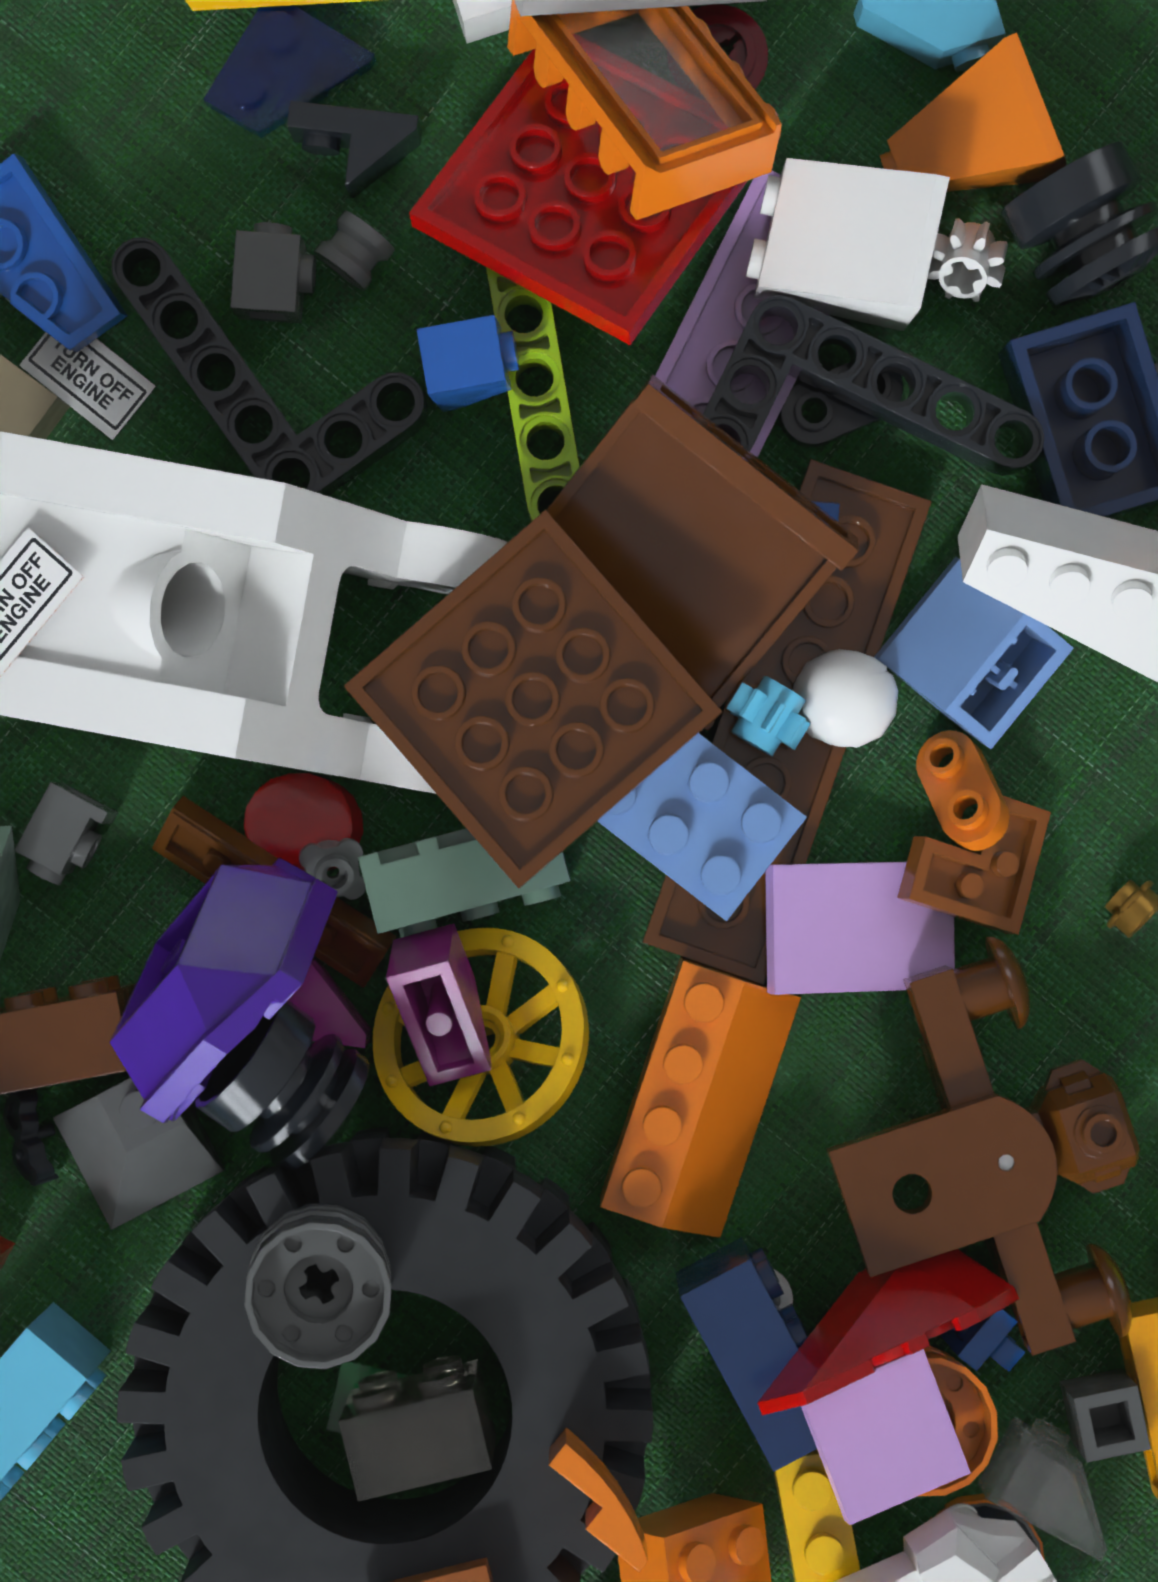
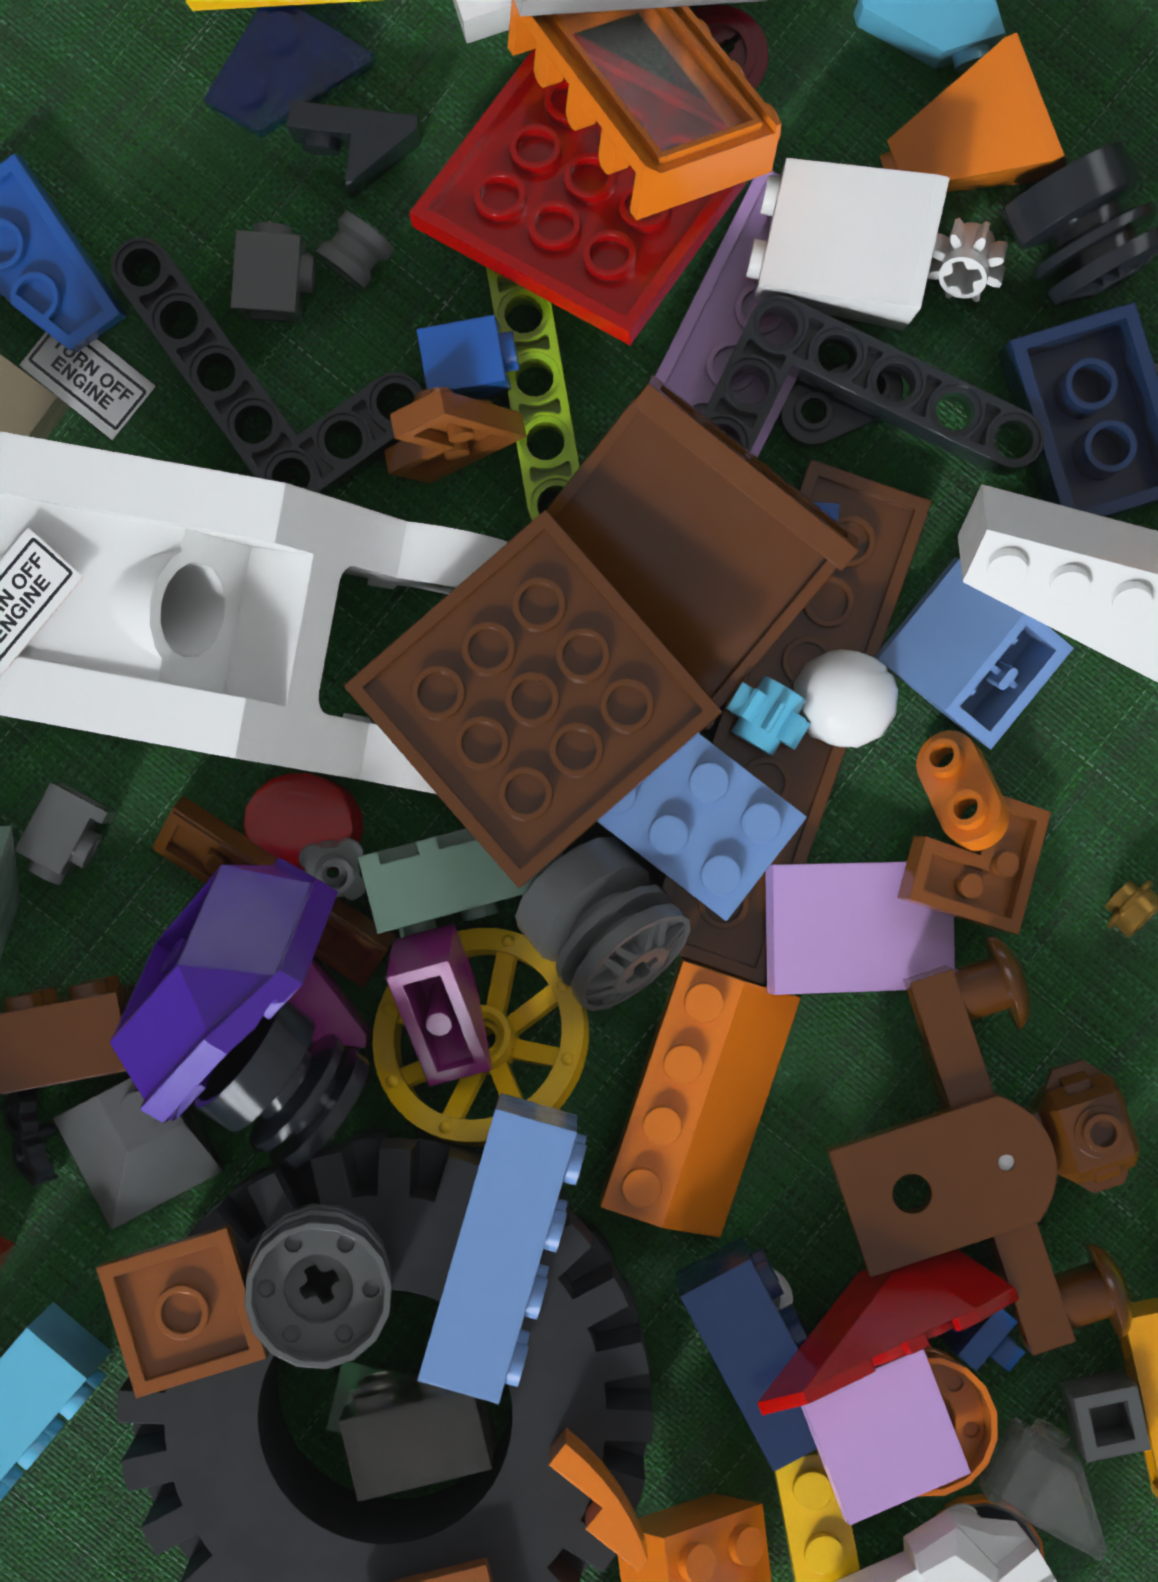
none -> dark orange plate [96,1224,270,1398]
none -> dark orange plate [384,387,527,484]
none -> medium blue brick [417,1093,587,1404]
none -> dark grey wheel [515,836,691,1011]

